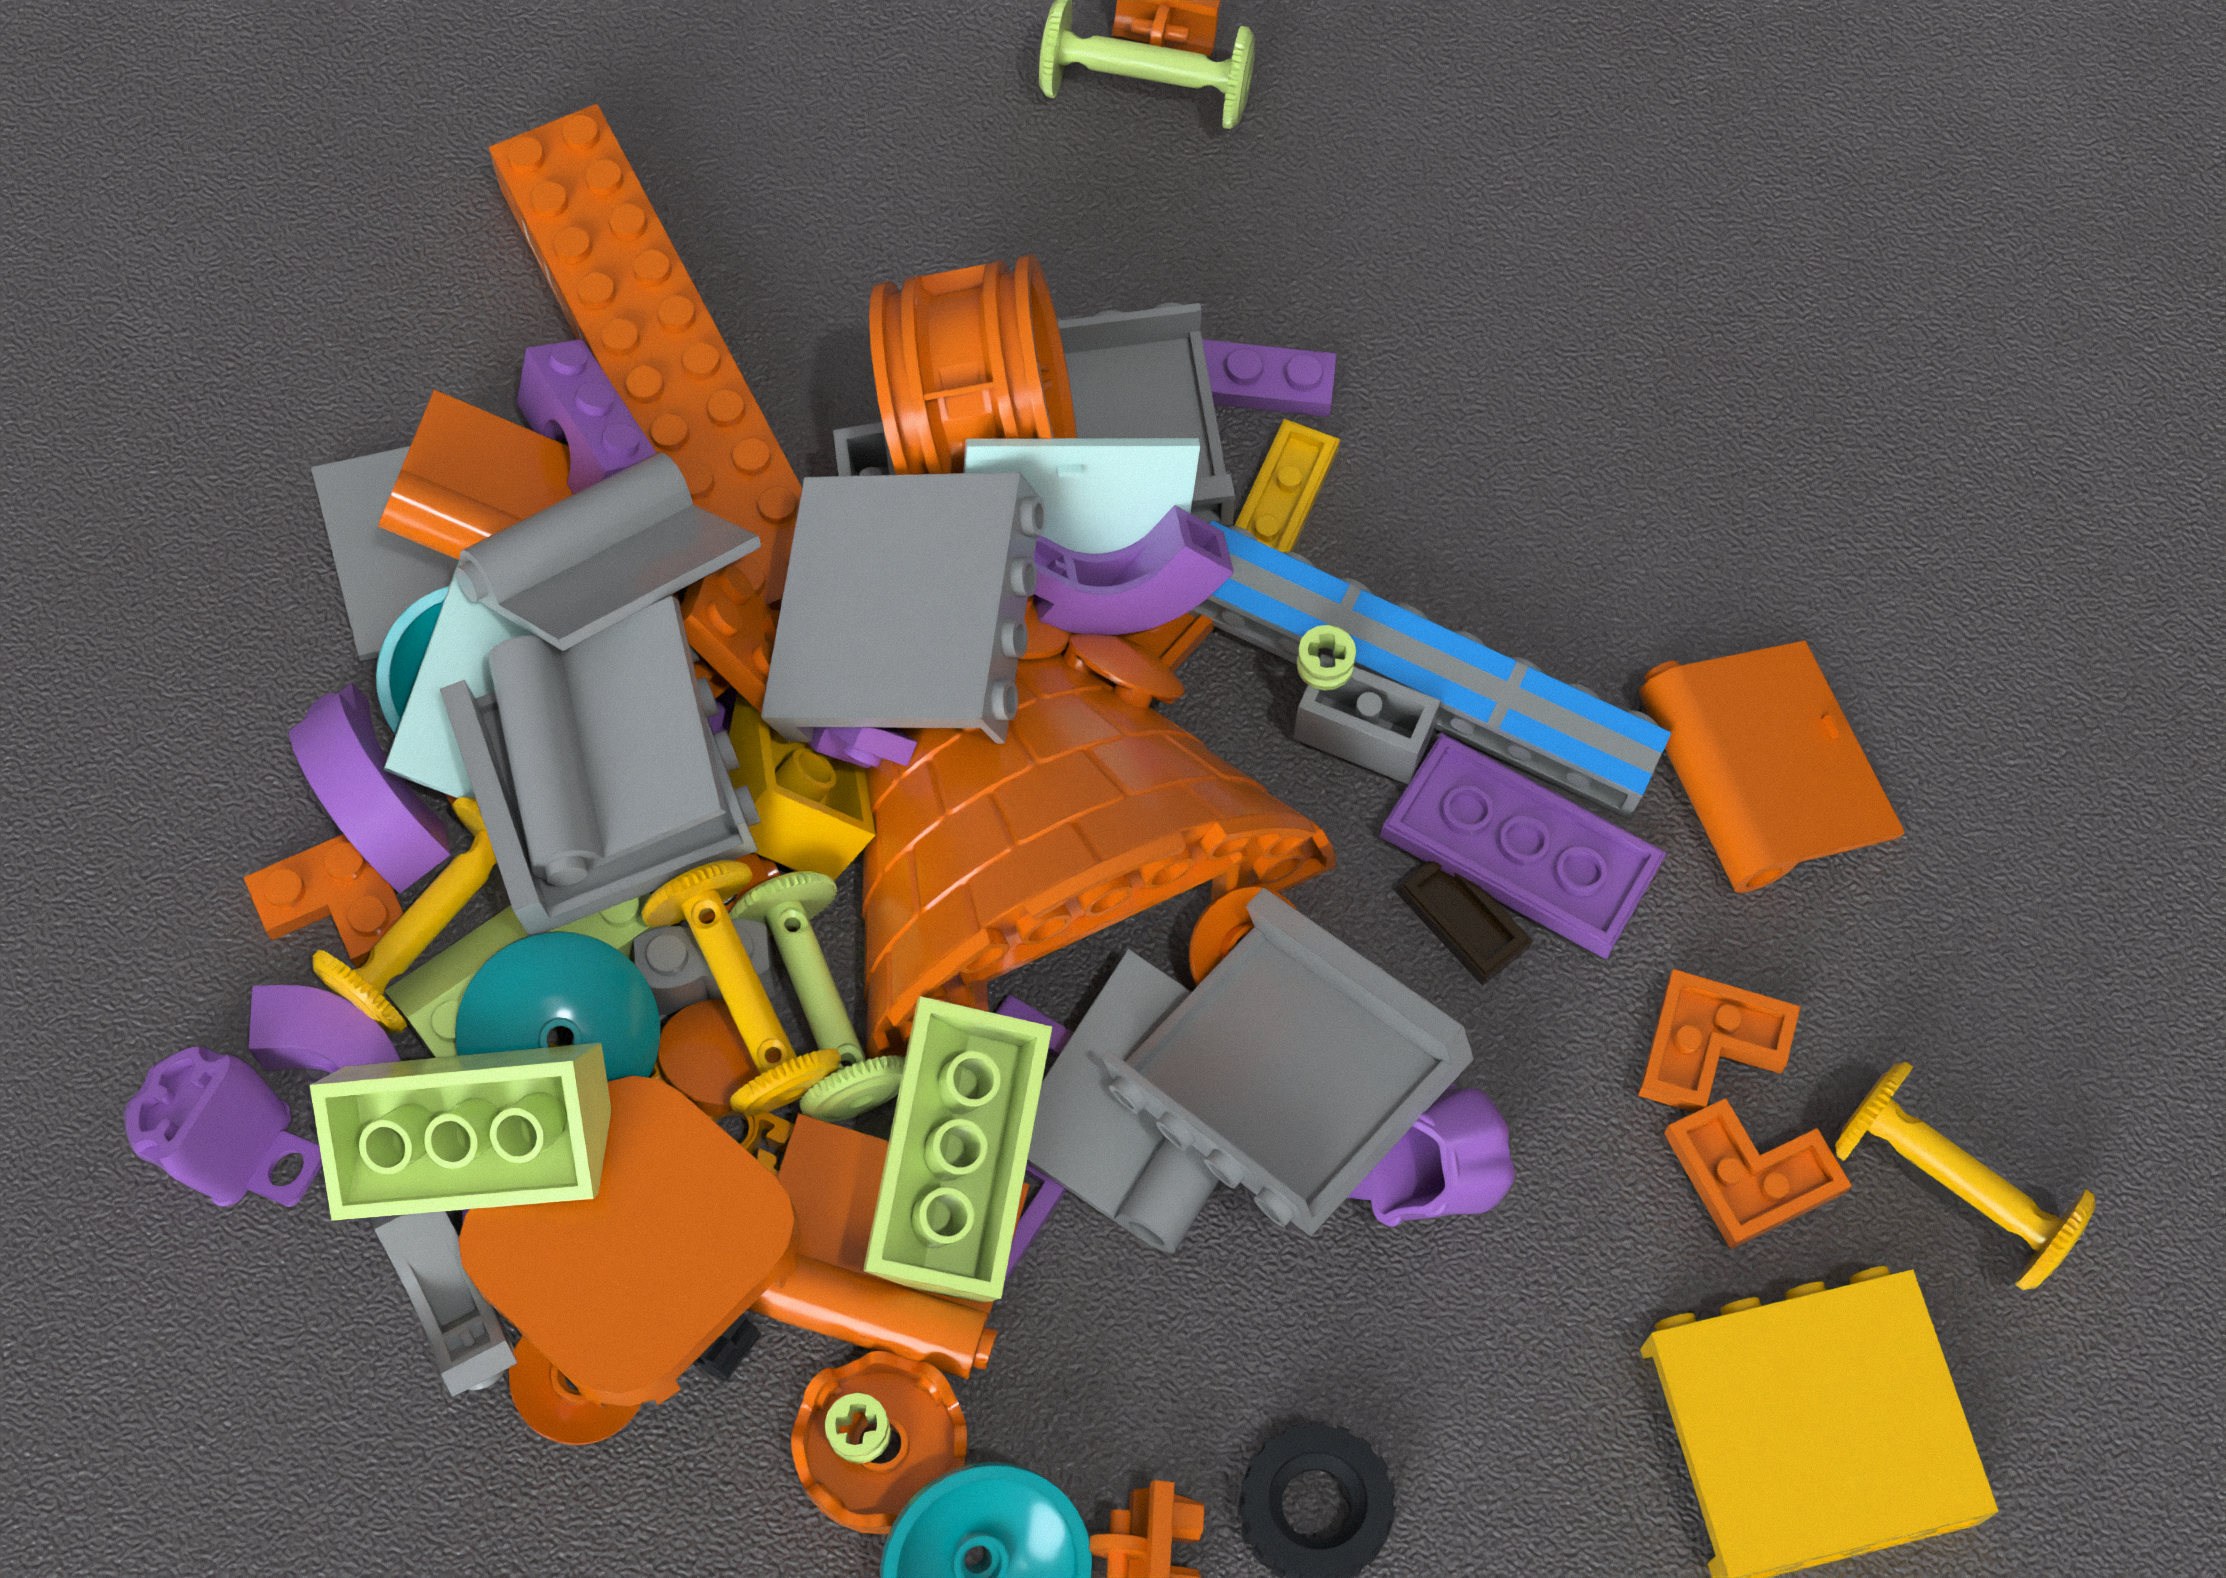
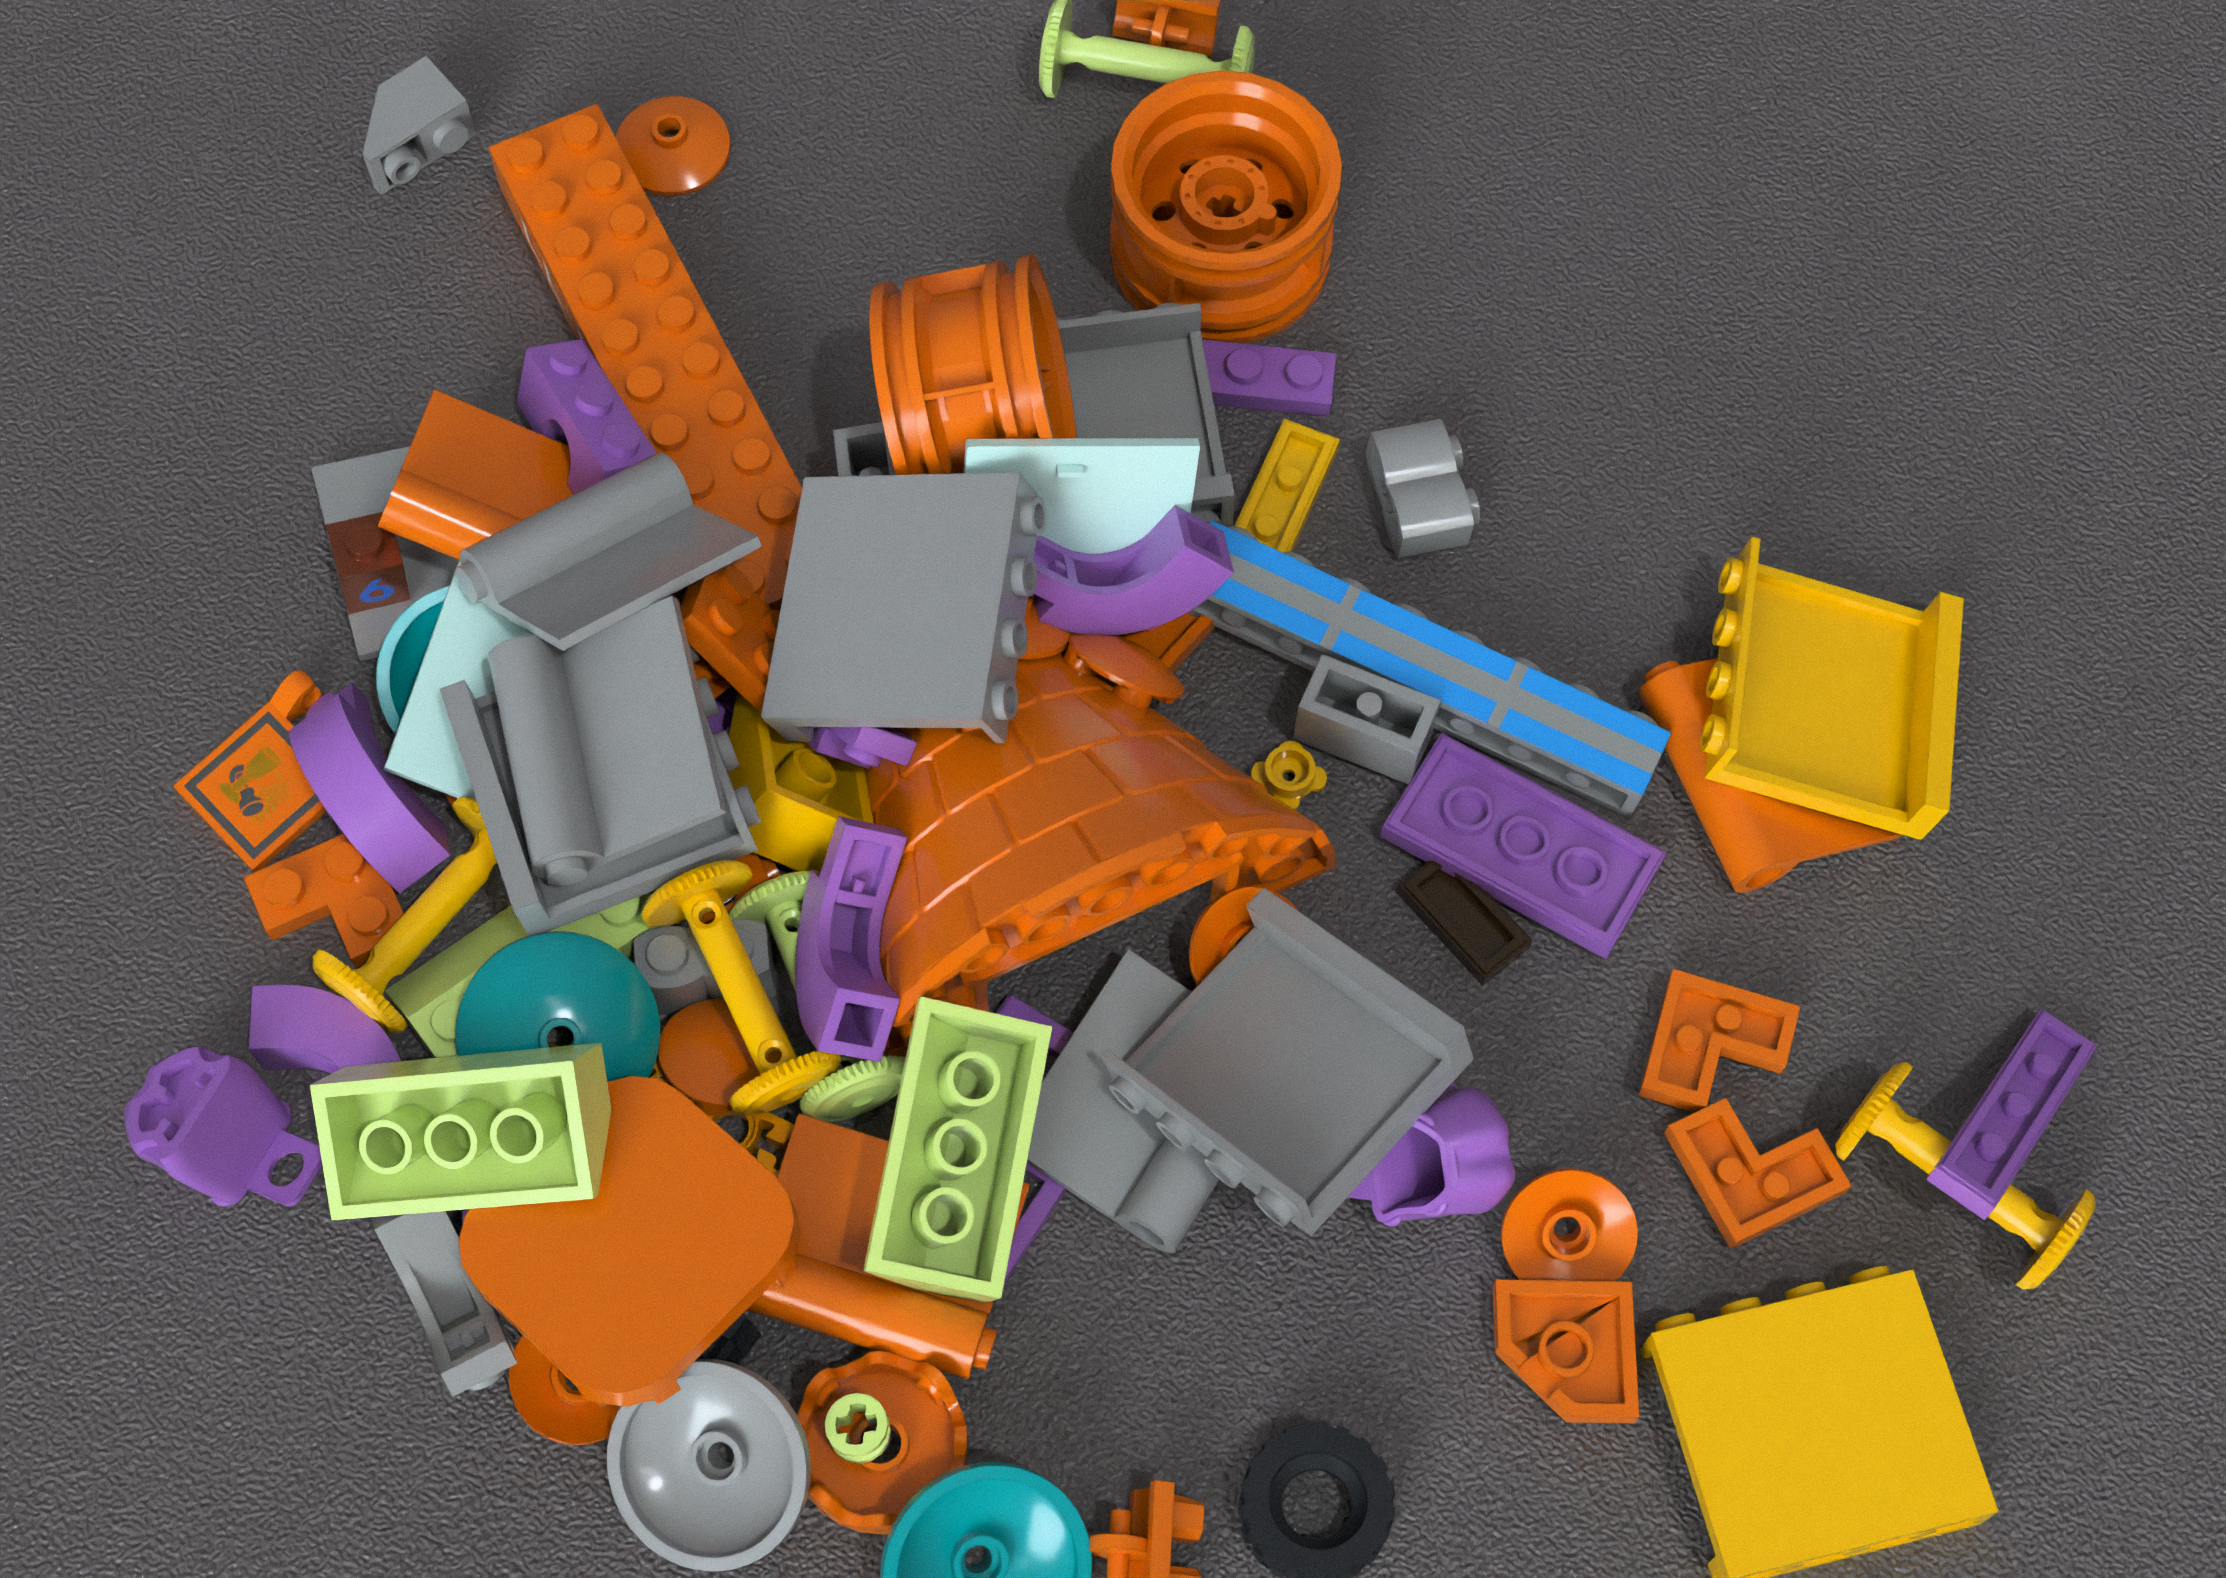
yellowish green bush [1296,625,1356,691] -> none
none -> orange flag [173,670,327,872]
none -> copper brick [326,512,410,614]
none -> light grey slope [362,55,477,195]
none -> light grey dish [607,1358,811,1571]
none -> orange dish [615,96,731,196]
none -> medium lavender arch [795,816,907,1062]
none -> orange wheel [1109,70,1342,344]
none -> yellow plate [1251,741,1327,810]
none -> light grey brick [1366,419,1480,558]
none -> orange plate [1492,1279,1639,1424]
none -> orange dish [1501,1168,1638,1281]
none -> yellow panel [1700,537,1964,840]
none -> medium lavender tile [1926,1008,2097,1220]

